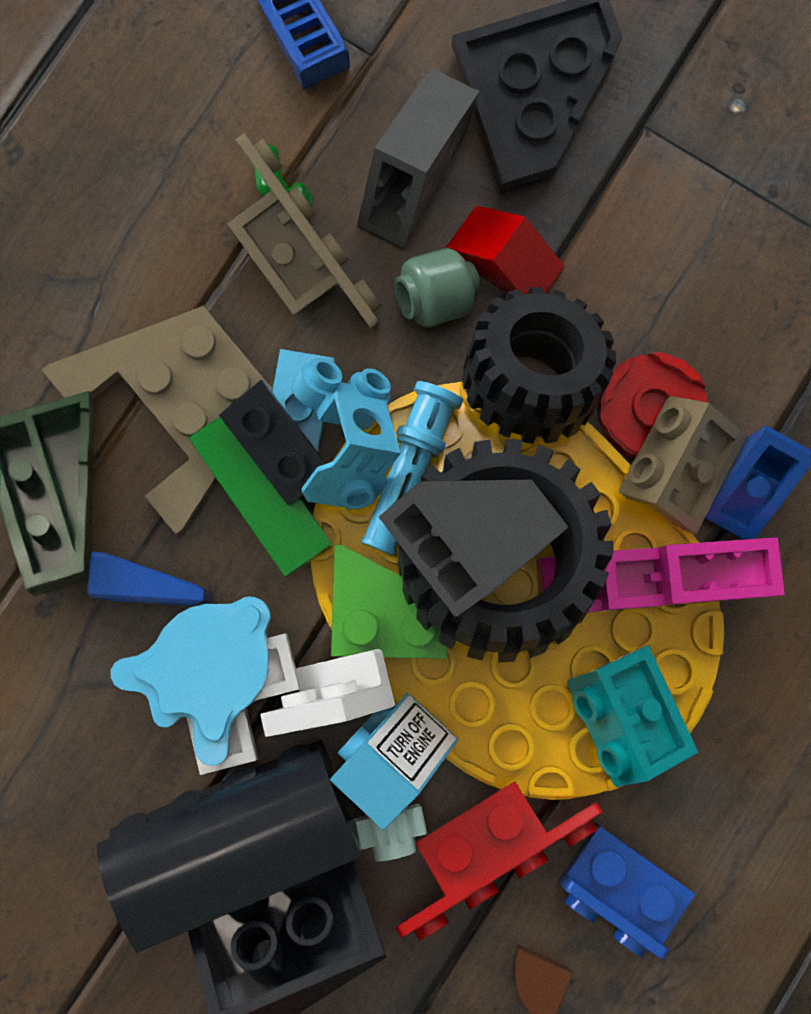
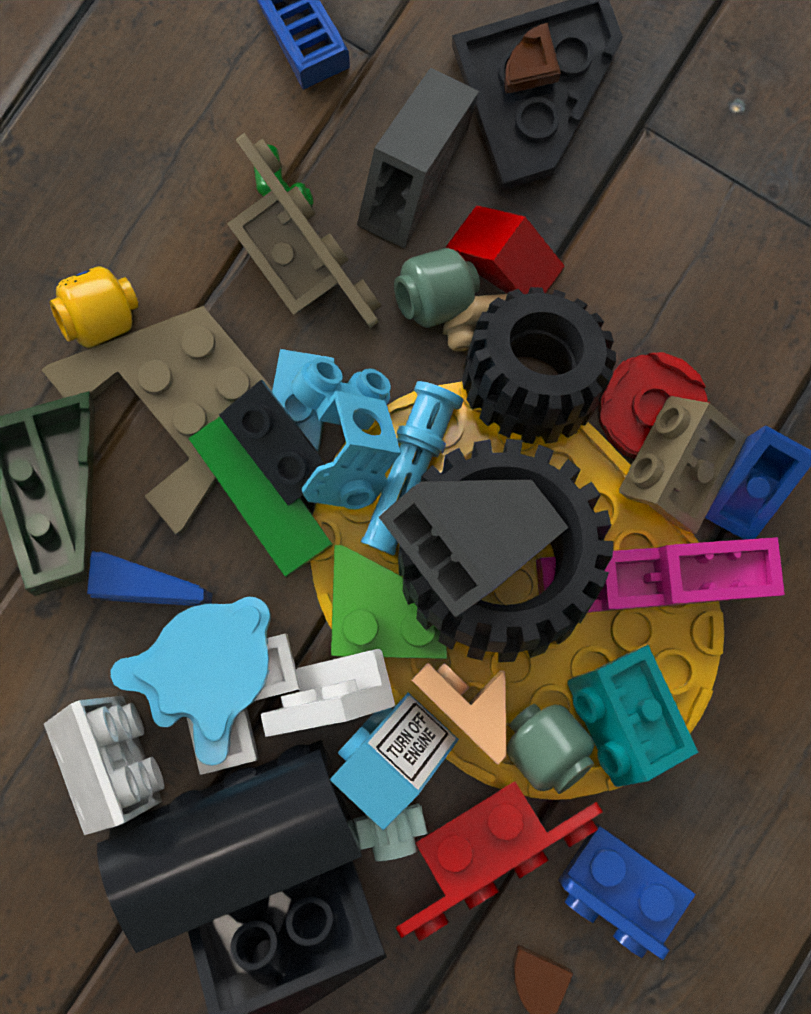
none -> white slope [44,696,164,835]
none -> yellow head [49,266,138,348]
none -> light nougat slope [412,663,506,765]
none -> tan arm [443,294,507,352]
none -> reddish brown tile [504,23,561,94]
none -> sand green head [507,704,594,794]

